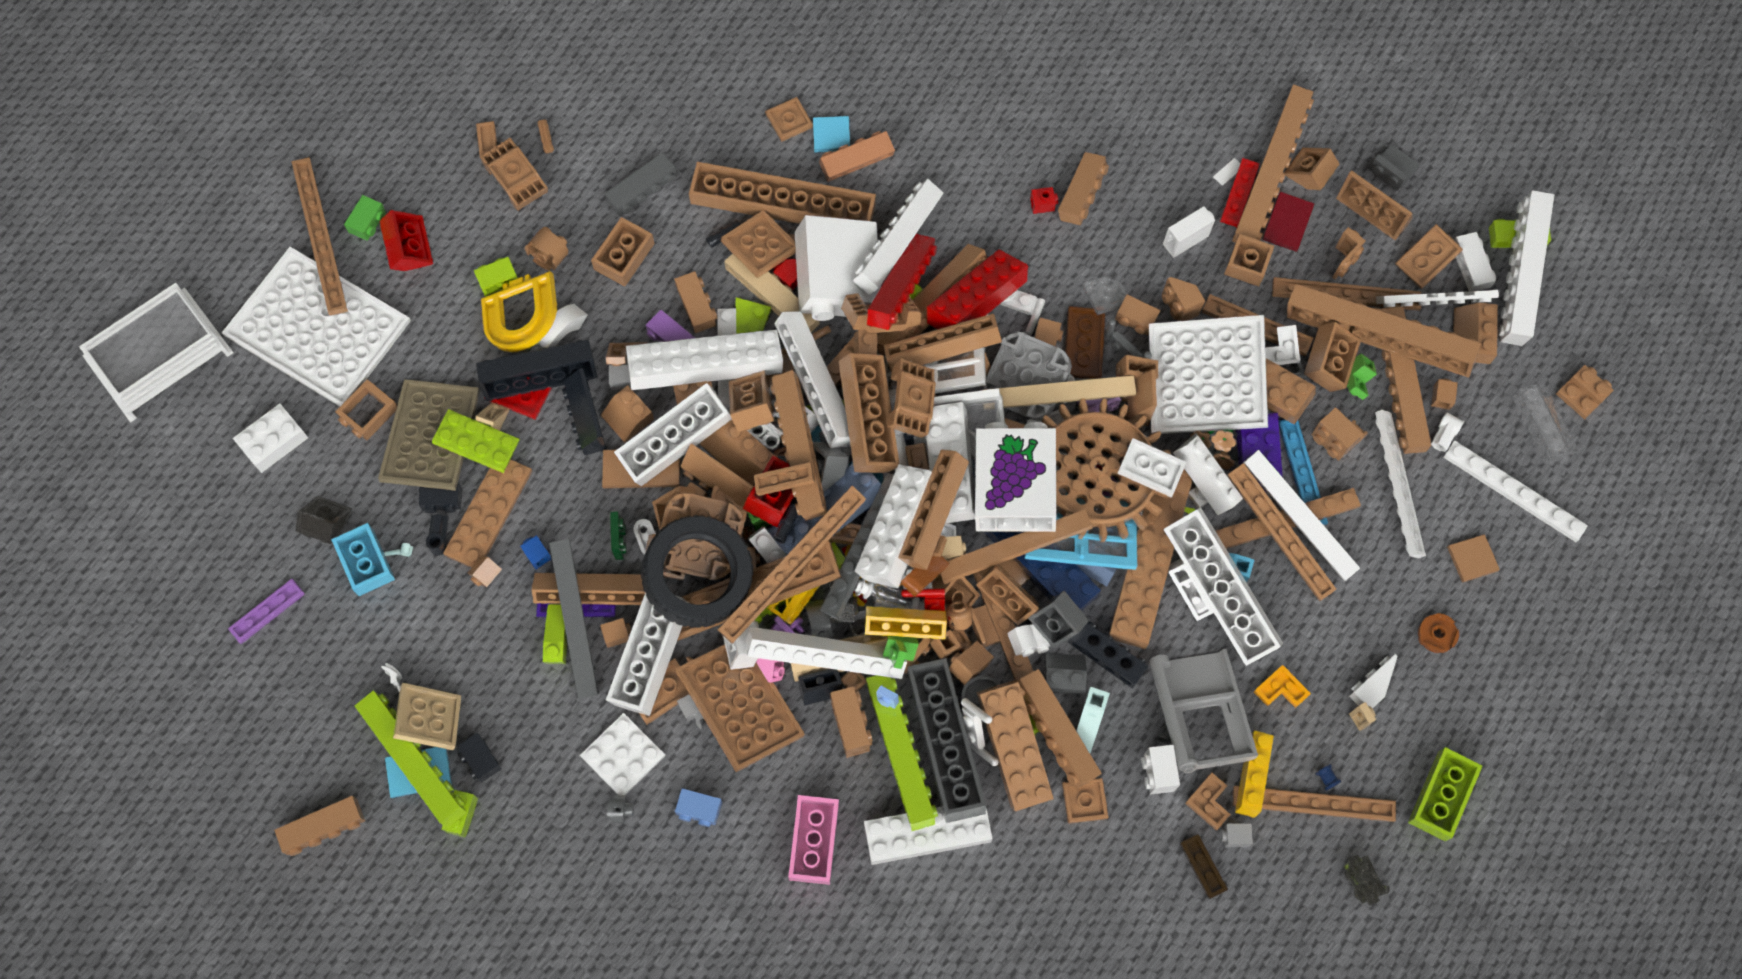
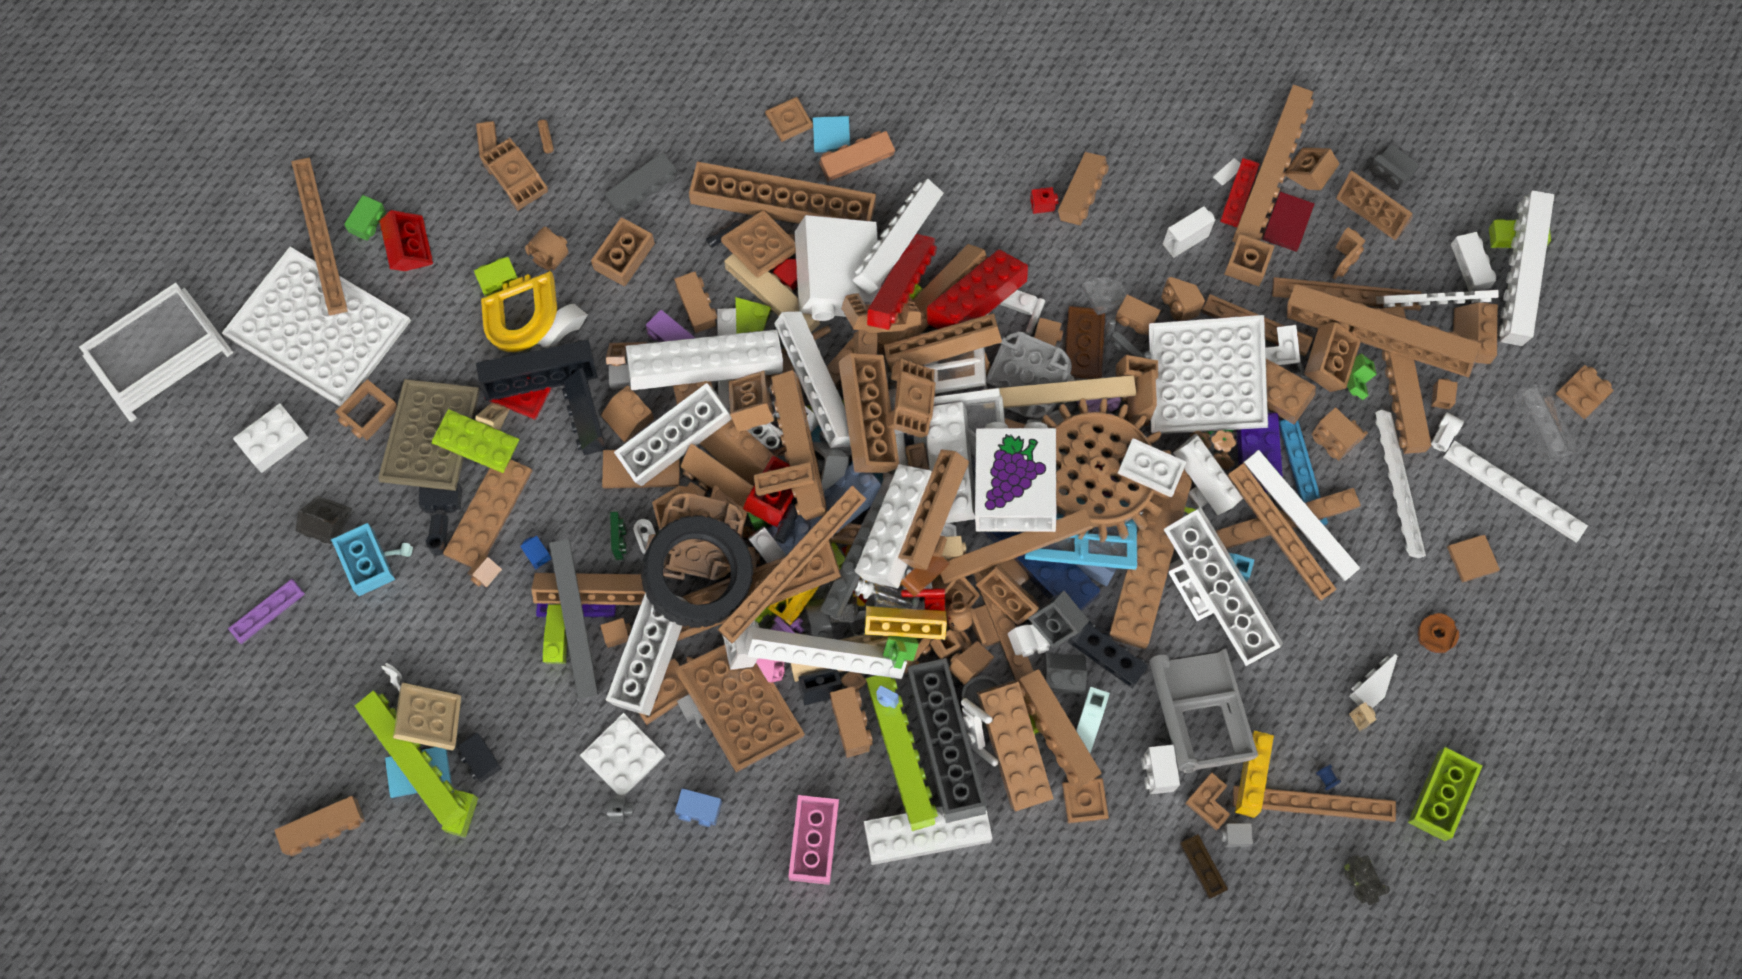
light orange plate [1254,665,1311,708] -> none
medium nougat tile [1395,224,1463,289] -> none

